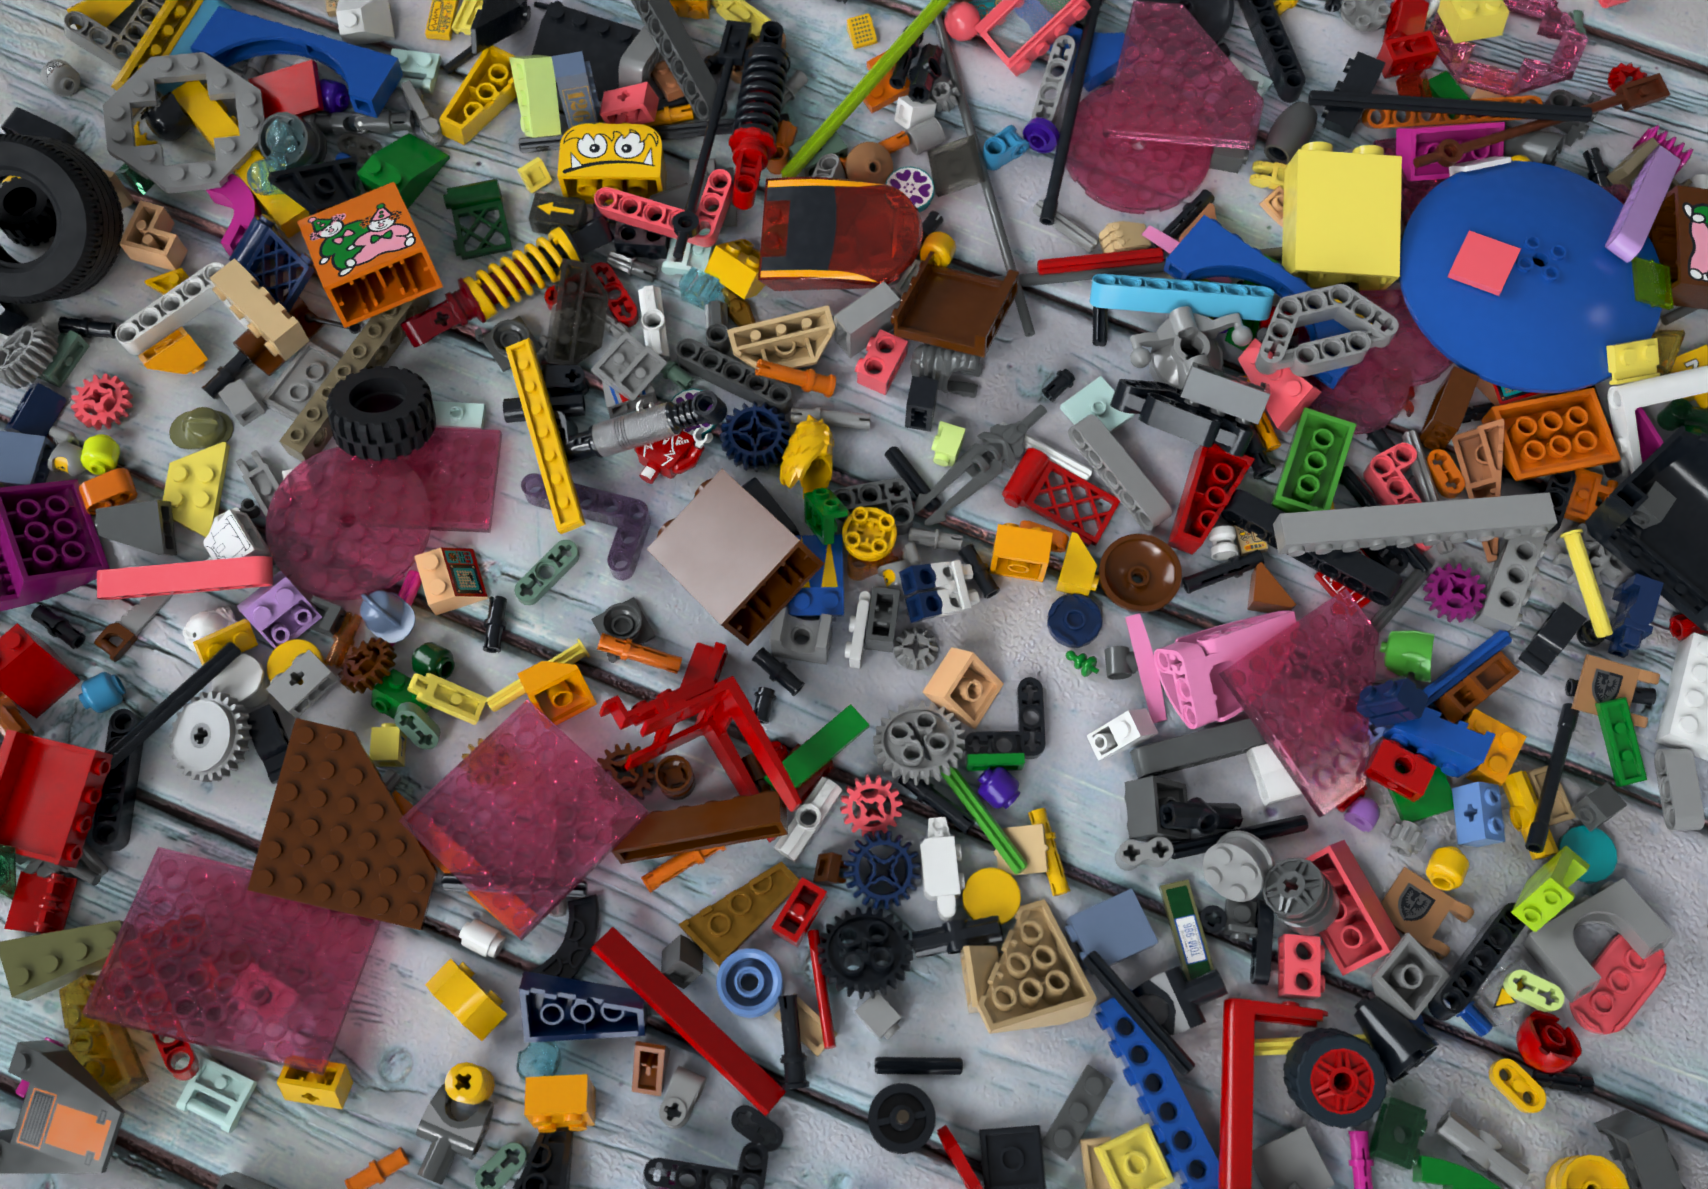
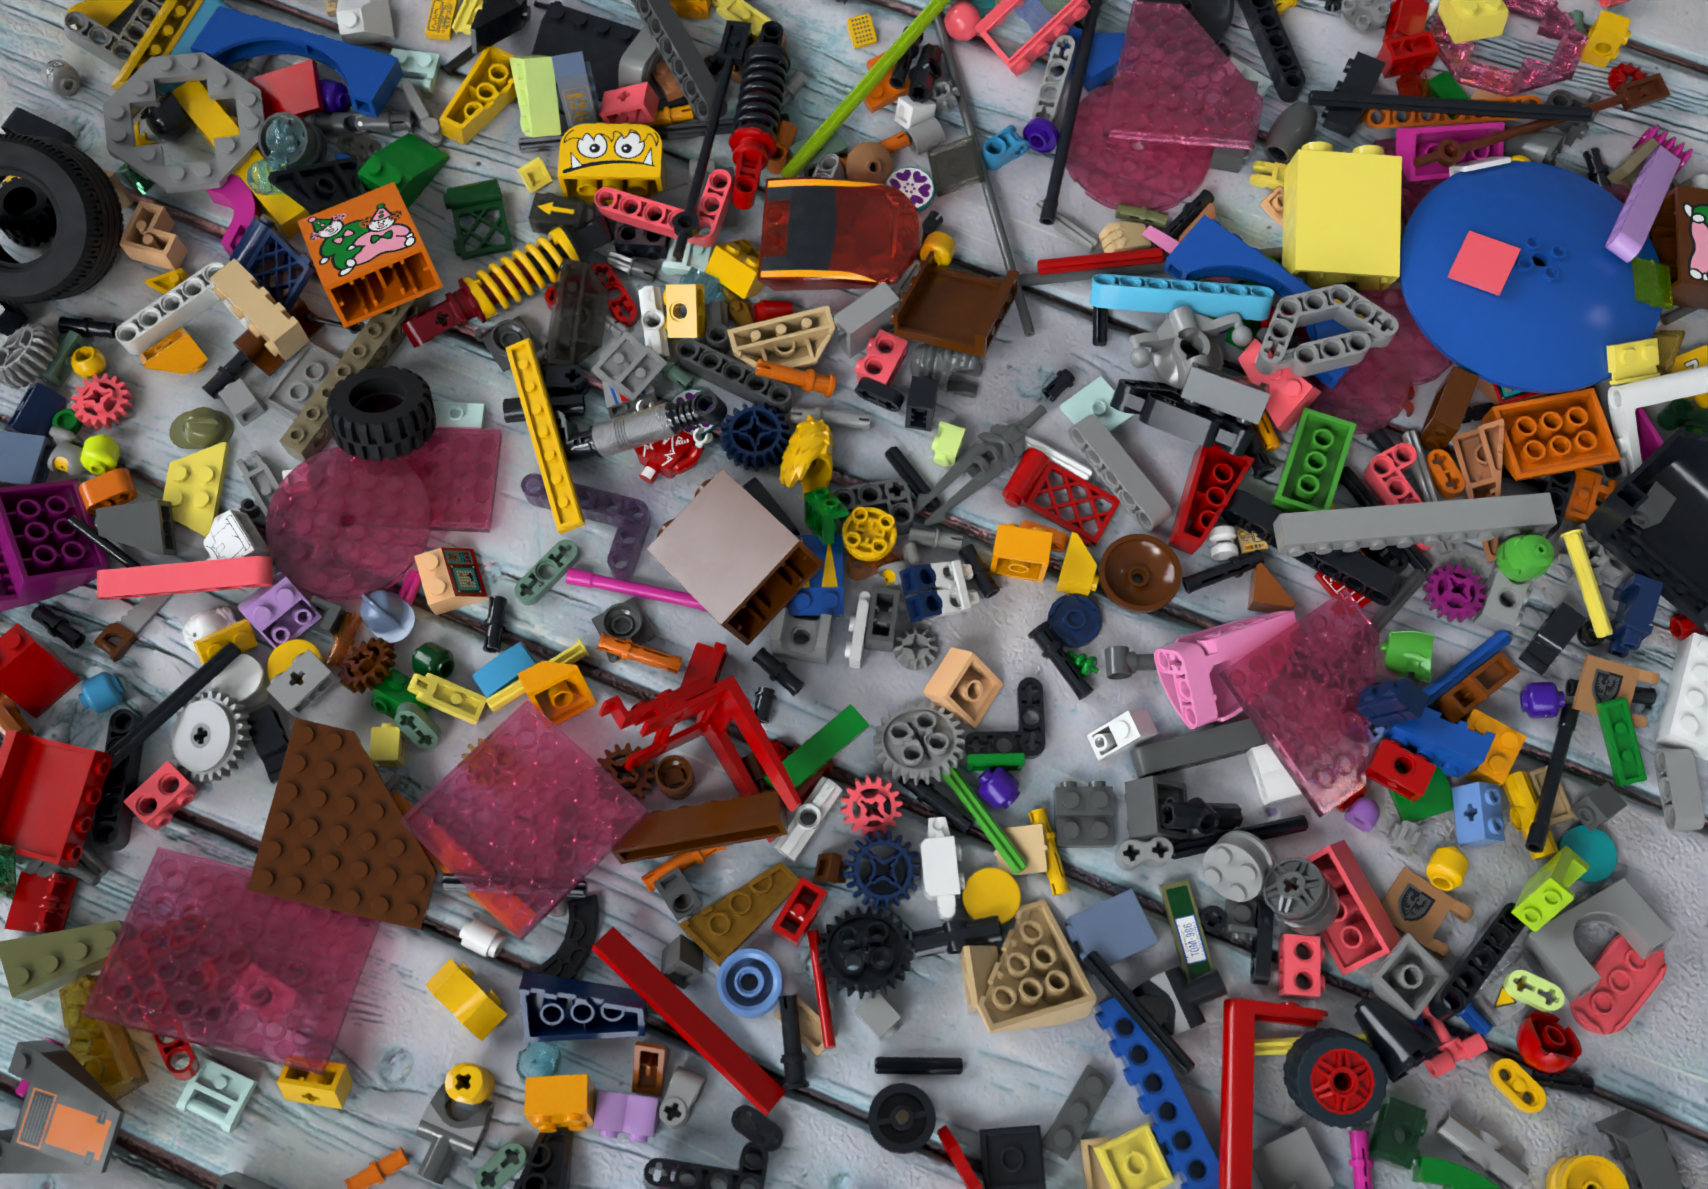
bright pink sticker [1125,613,1167,723] -> none
none -> green tile [52,409,83,434]
none -> black bar [67,515,141,568]
none -> yellow piece [71,346,106,379]
none -> coral brick [123,761,200,830]
none -> dark azure slope [472,642,537,698]
none -> dark pink piece [566,568,707,612]
none -> lavender brick [592,1091,661,1143]
none -> dark grey brick [653,867,702,921]
none -> yellow brick [663,284,706,338]
none -> red cone [754,300,793,322]
none -> black beam [855,377,905,412]
none -> black pin [1028,621,1094,701]
none -> dark grey plate [1053,781,1114,848]
none -> olive pin [1115,202,1168,229]
none -> coral bar [1421,1005,1488,1078]
none -> bright green helmet [1496,535,1554,582]
none -> dark purple head [1520,682,1565,719]
none -> yellow brick [1576,10,1631,69]

